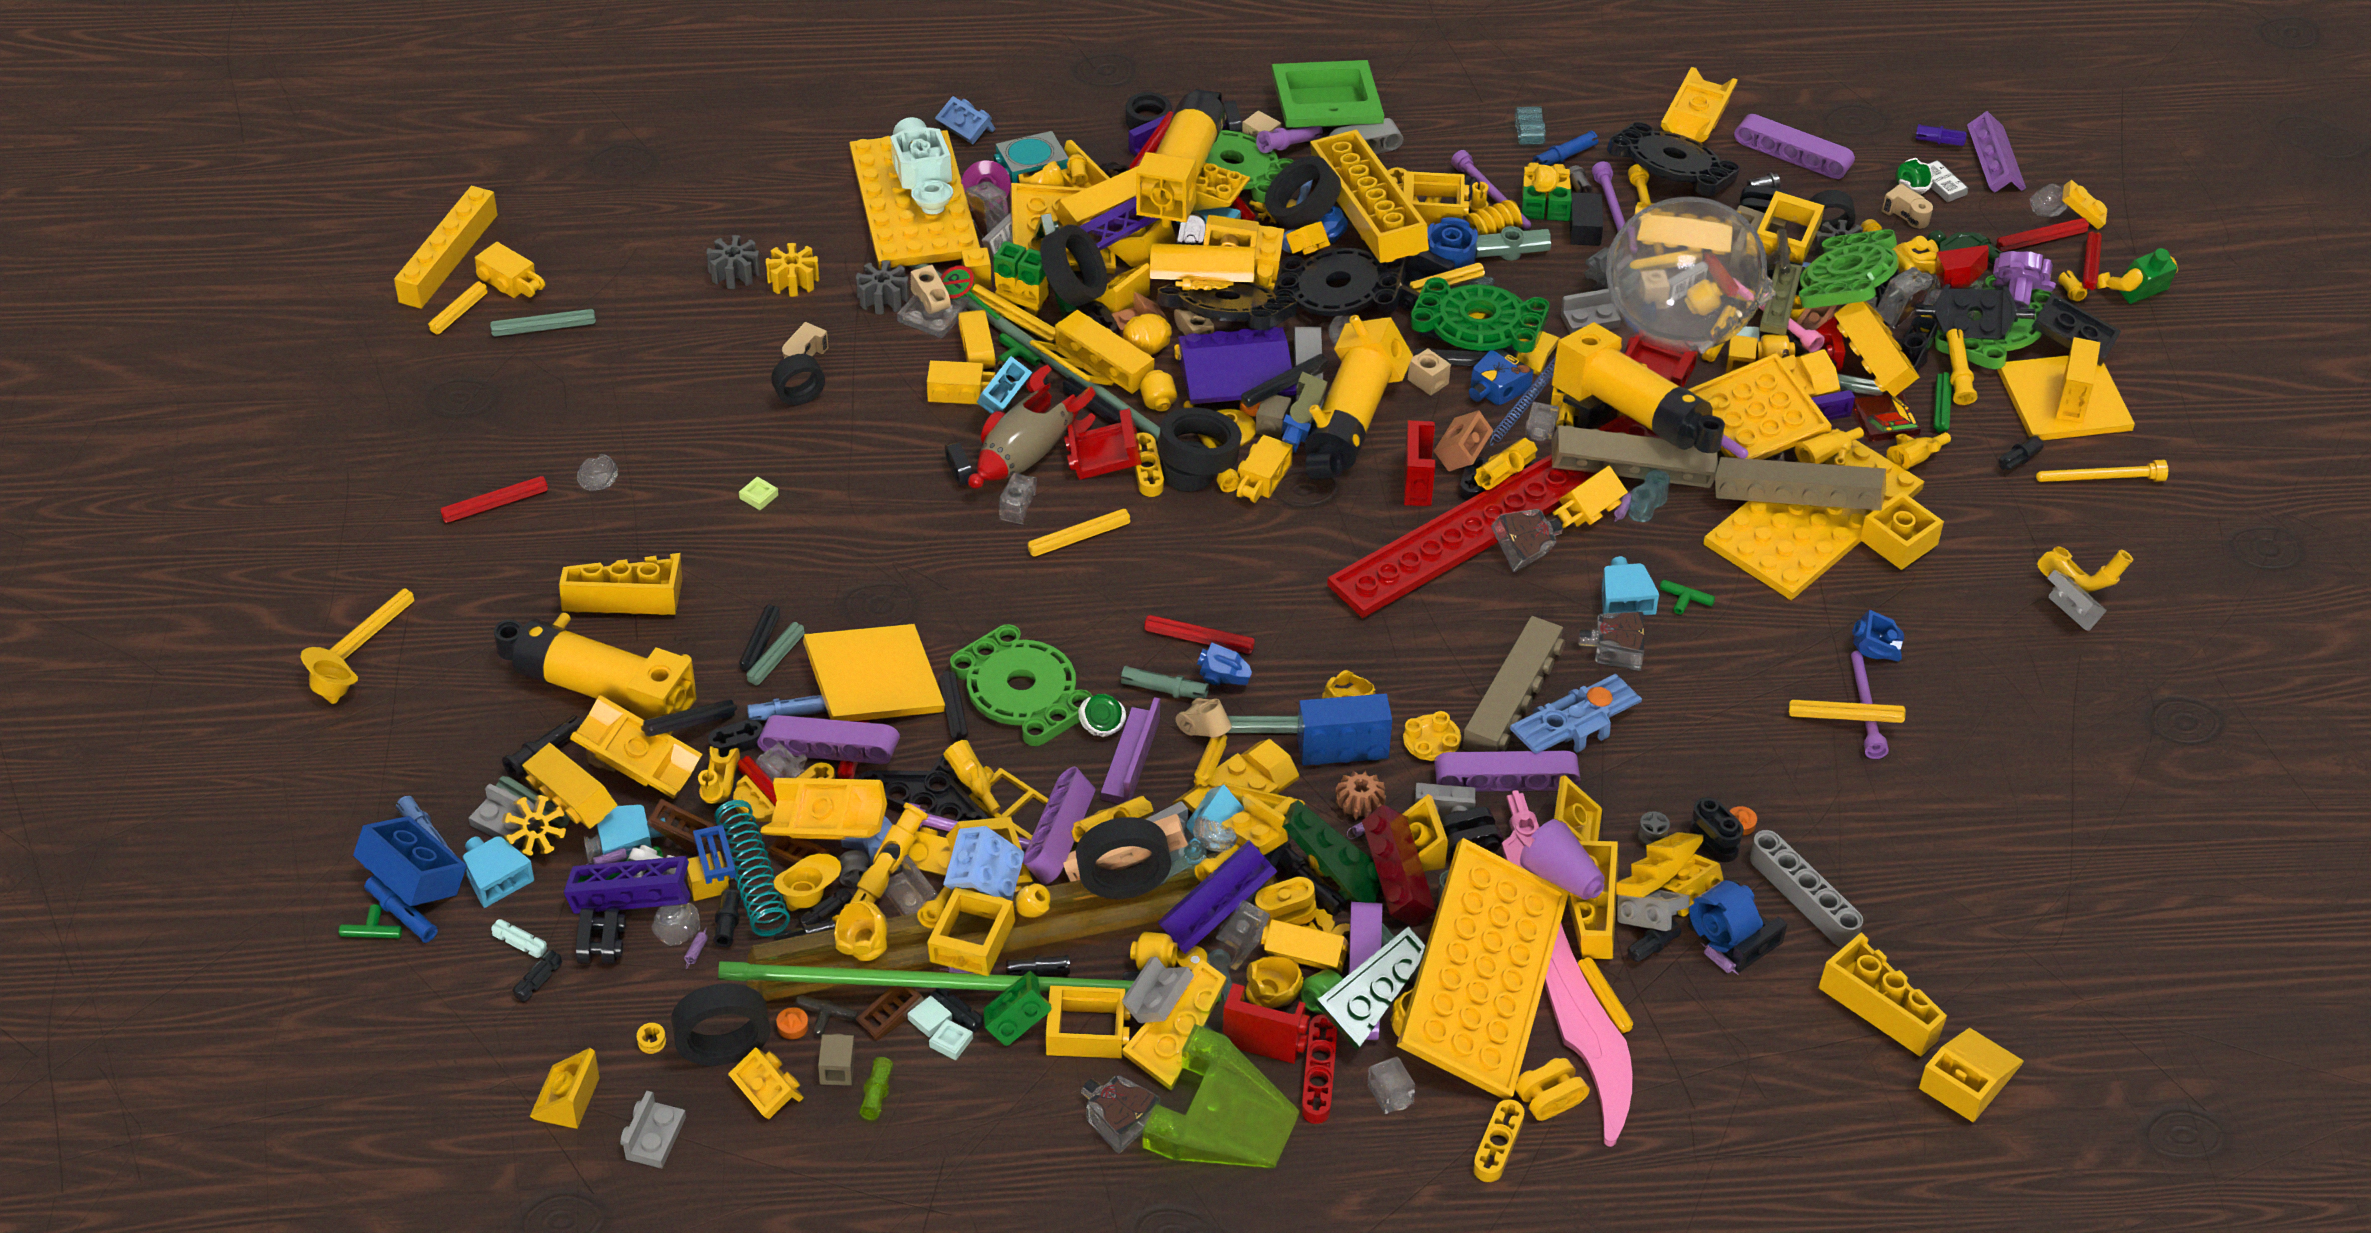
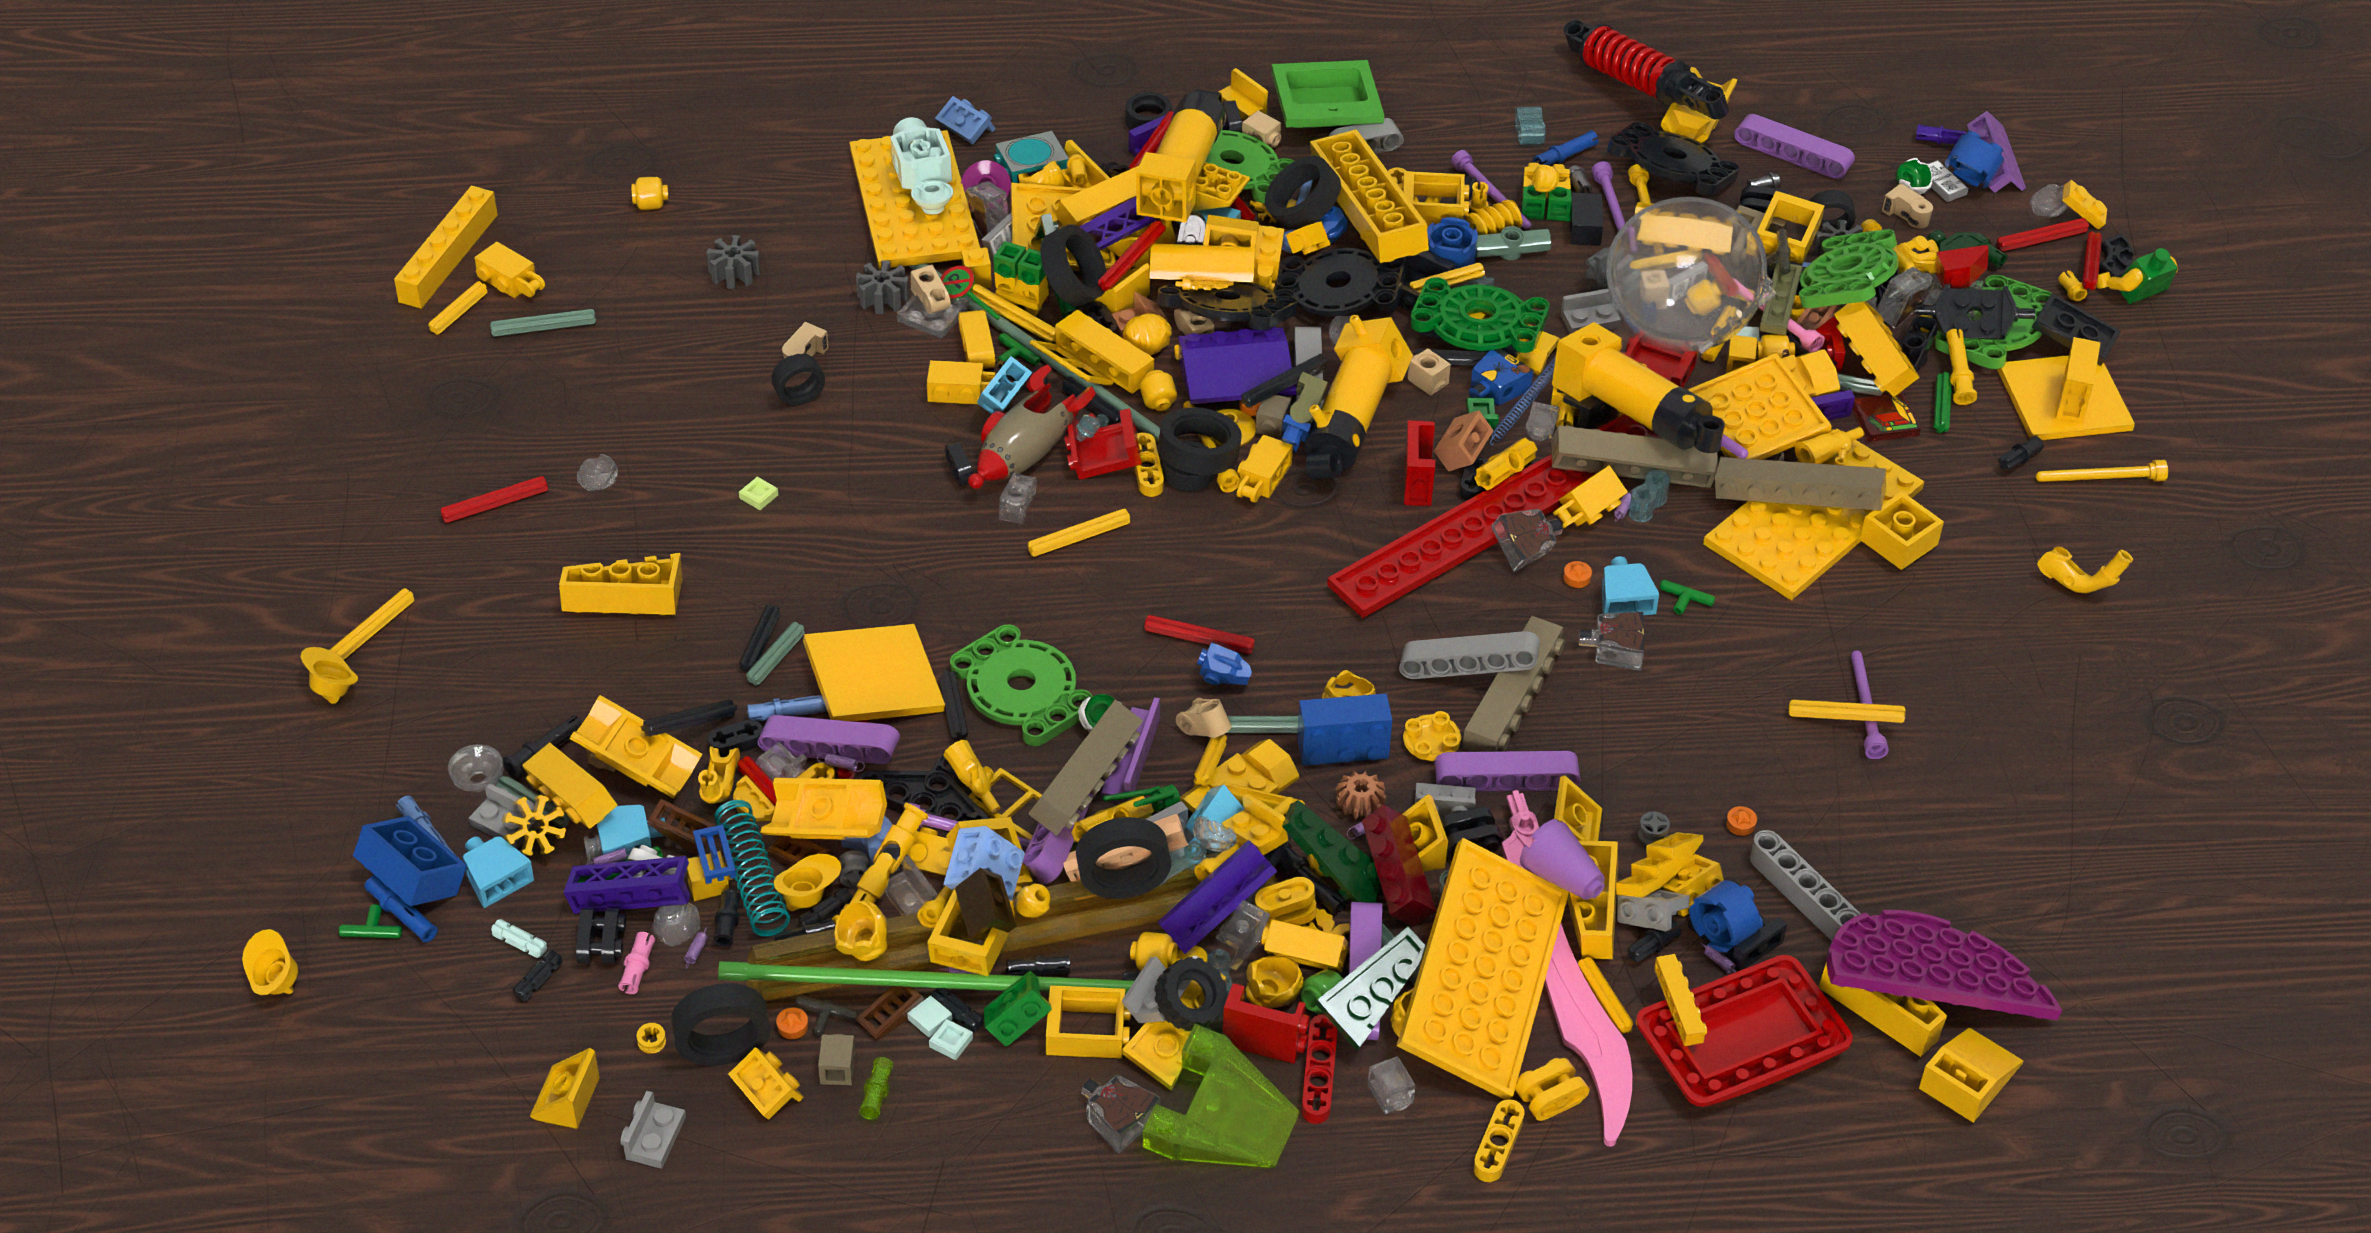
yellow piece [494,613,697,736] -> none
yellow gear [766,243,819,297] -> none
sand green pin [1121,666,1209,699] -> none
medium lavender pin [1256,126,1323,153] -> none
medium blue piece [1510,674,1642,754] -> none
black brick [1690,797,1743,862] -> none
blue hand [1852,610,1904,662] -> none
yellow piece [1886,432,1951,470] -> none
medium lavender piece [1992,251,2056,308] -> none
light grey bracket [2047,570,2107,631] -> none
none -> yellow piece [242,929,298,995]
none -> clear piece [448,744,503,792]
none -> bright pink pin [618,932,655,994]
none -> yellow head [632,176,668,210]
none -> lavender piece [817,753,865,771]
none -> dark brown panel [955,868,1017,939]
none -> dark tan brick [1028,700,1143,836]
none -> clear light blue piece [1076,414,1109,442]
none -> red axle [1098,220,1166,292]
none -> green plant [1102,784,1180,812]
none -> black tyre [1154,957,1228,1031]
none -> yellow panel [1218,68,1268,121]
none -> light grey beam [1399,631,1540,679]
none -> green bracket [1465,398,1499,431]
none -> piece [1563,20,1729,120]
none -> orange tile [1563,561,1592,588]
none -> red wedge [1636,955,1853,1107]
none -> yellow piece [1654,954,1707,1046]
none -> magenta plate [1827,910,2062,1020]
none -> blue brick [1945,131,2004,188]
none -> black tile [2099,233,2134,277]

